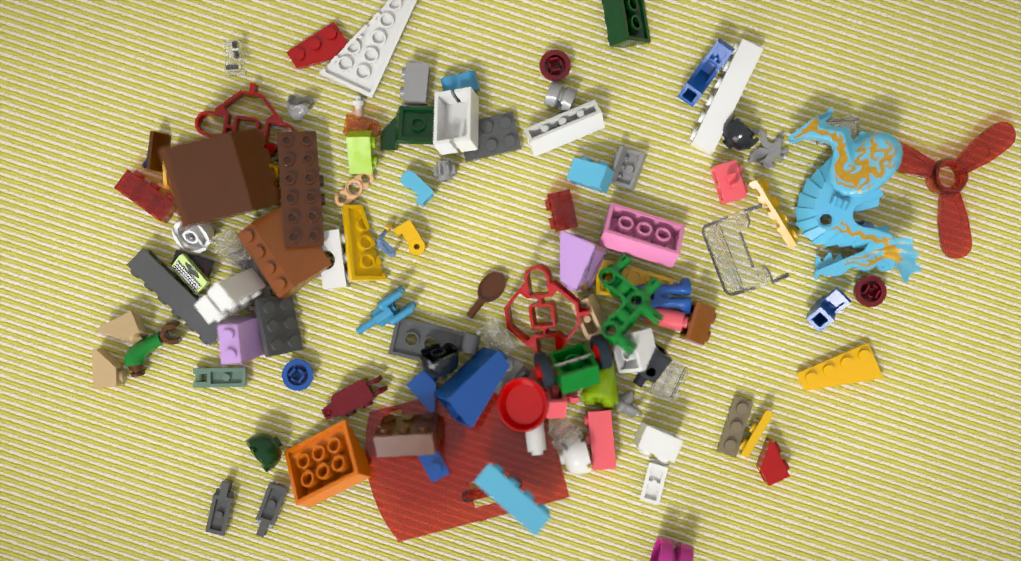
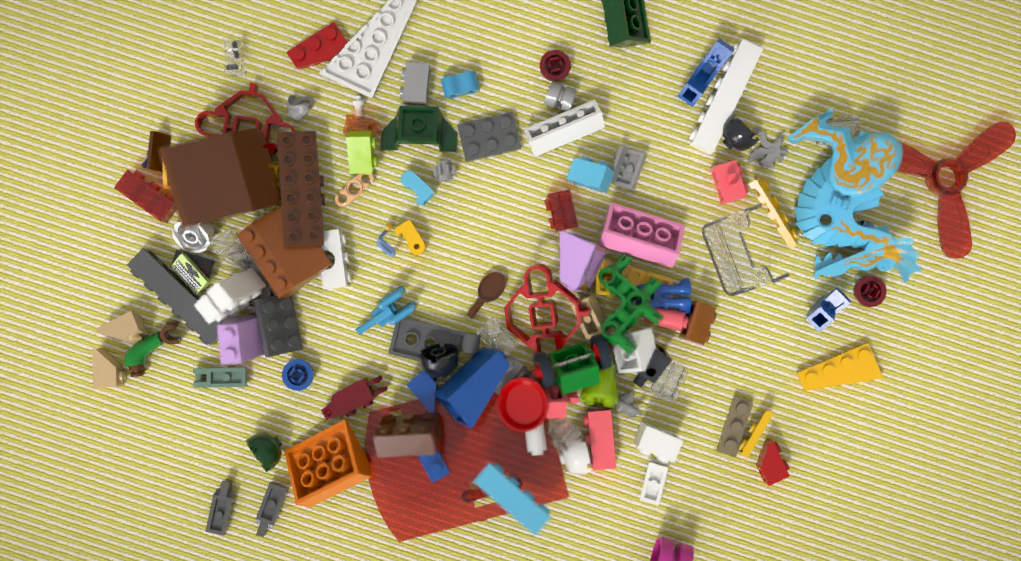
yellow wing [342,204,387,281] -> none
white piece [433,87,479,155] -> none

